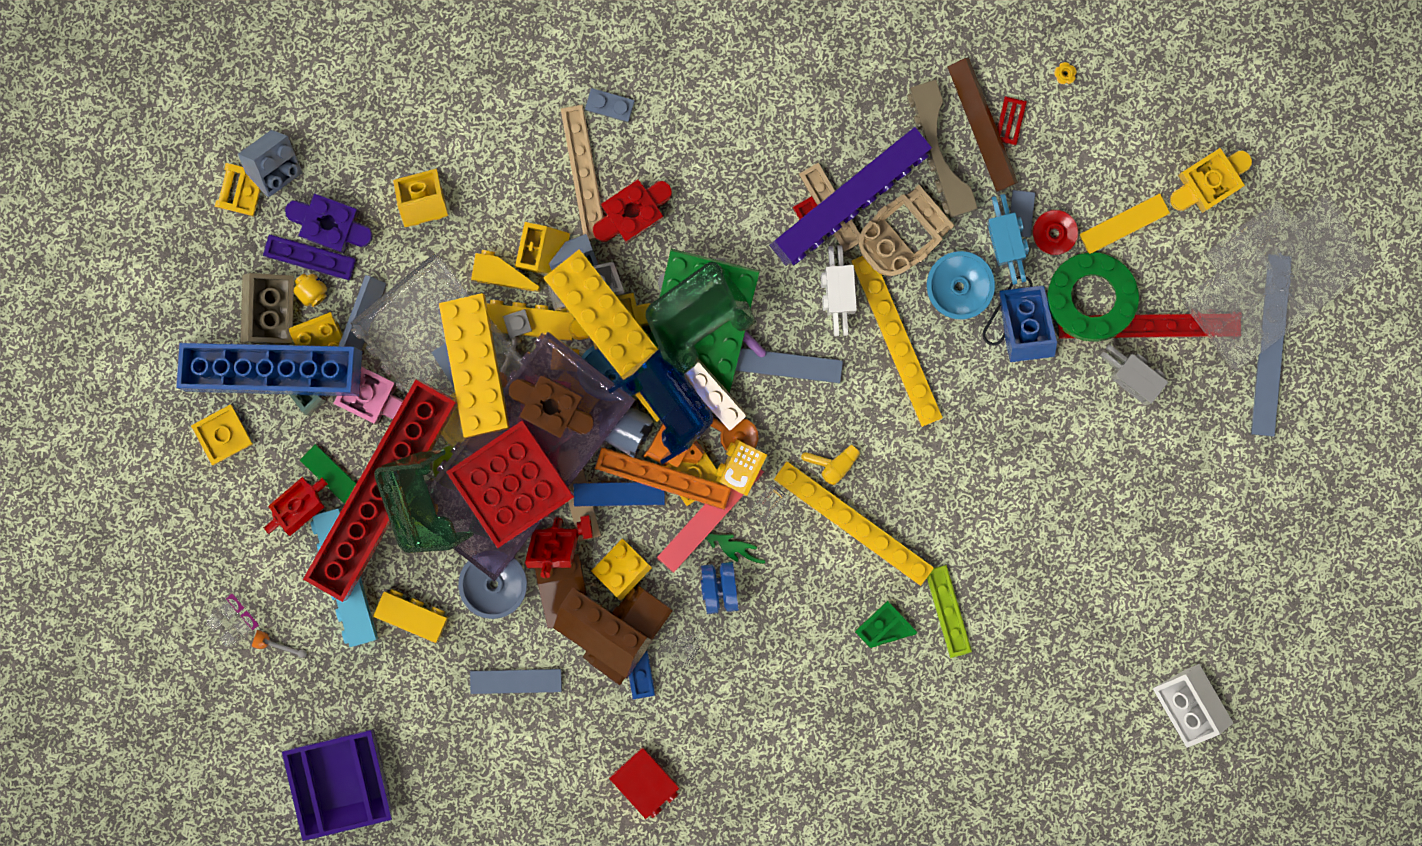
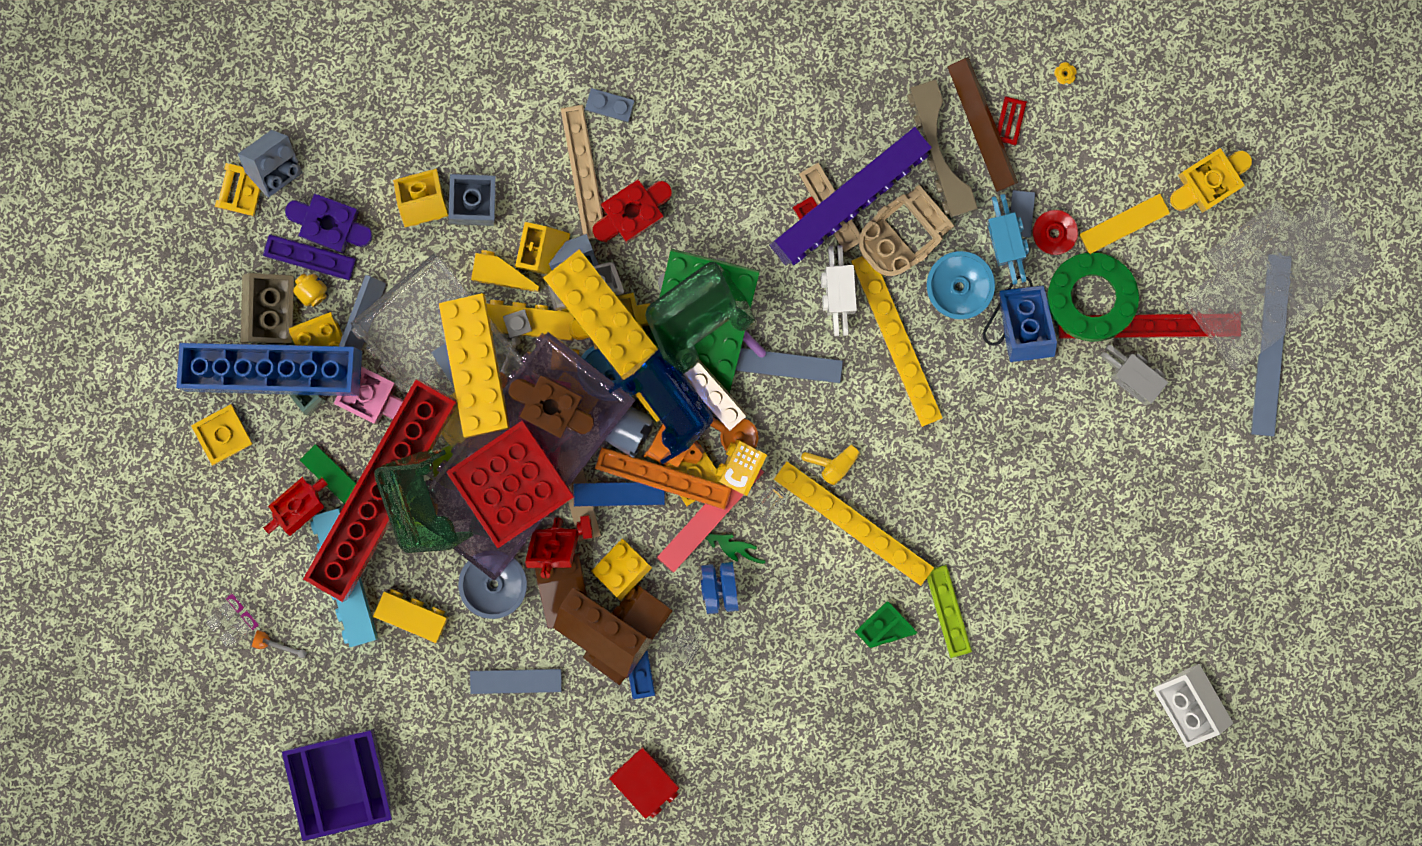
none -> sand blue brick [448,174,496,226]

